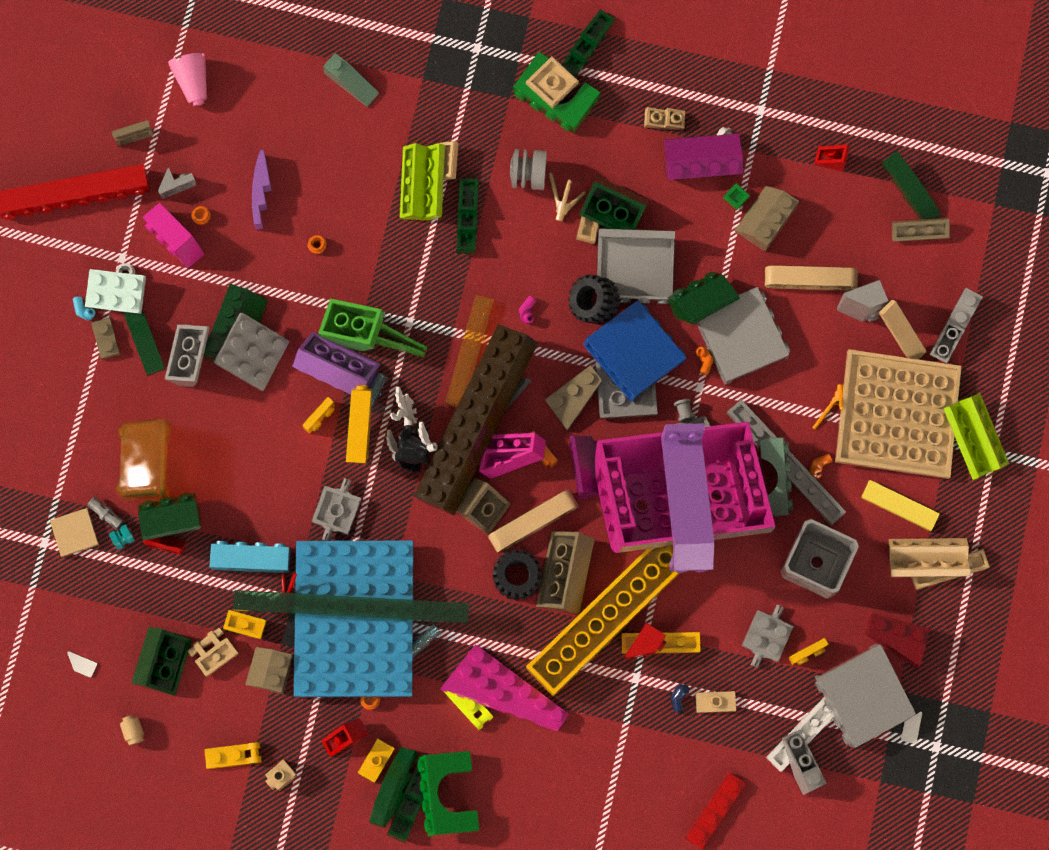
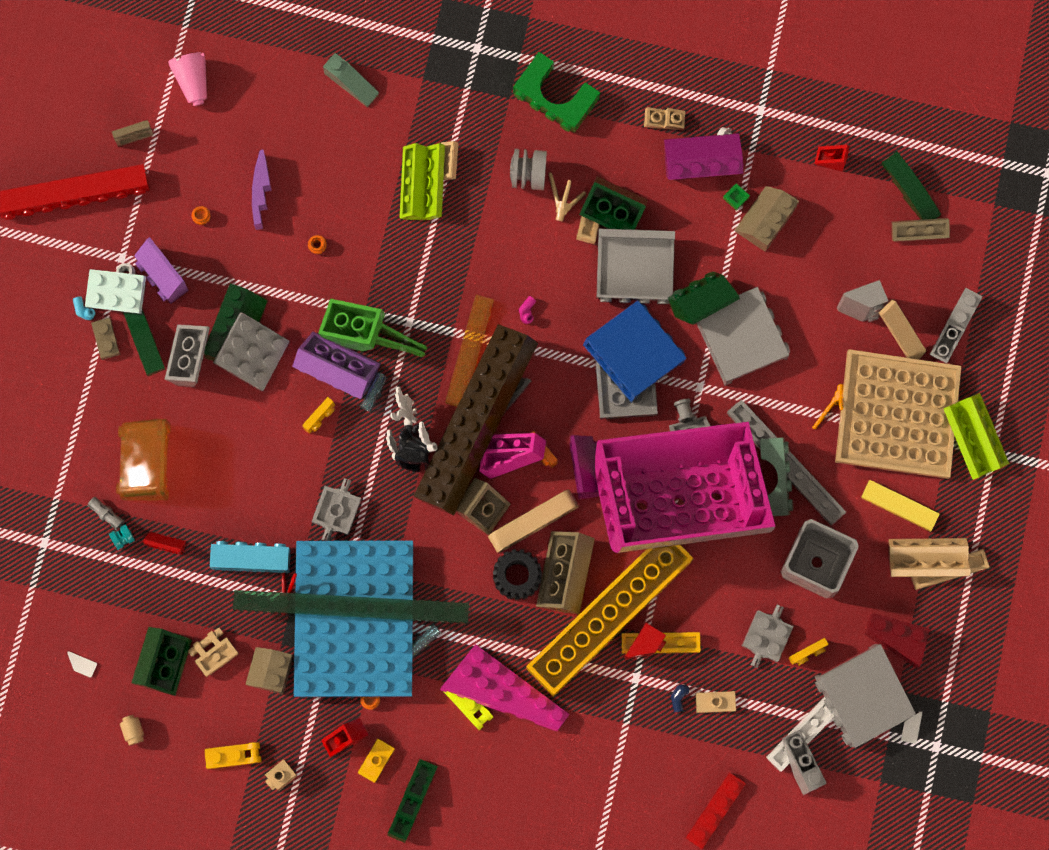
tan tile [50,508,99,557] -> none
dark green slope [138,493,201,541] -> none
dark pink wedge [142,203,205,269] -> none
light grey slope [158,168,197,199] -> none
yellow plate [223,610,267,640] -> none
yellow slope [346,385,372,463] -> none
dark green slope [369,747,419,828] -> none
green arch [418,751,479,837] -> none
dark green slope [456,178,479,254] -> none
tan tile [526,56,579,109] -> none
dark tan wing [545,365,603,431] -> none
dark green slope [561,9,616,78] -> none
black tyre [568,274,620,324] -> none
medium lavender panel [661,423,714,573] -> none
orange arm [696,347,713,375] -> none
tan beam [765,266,858,290] -> none
orange arm [809,453,832,479] -> none
none -> medium lavender slope [134,237,189,304]

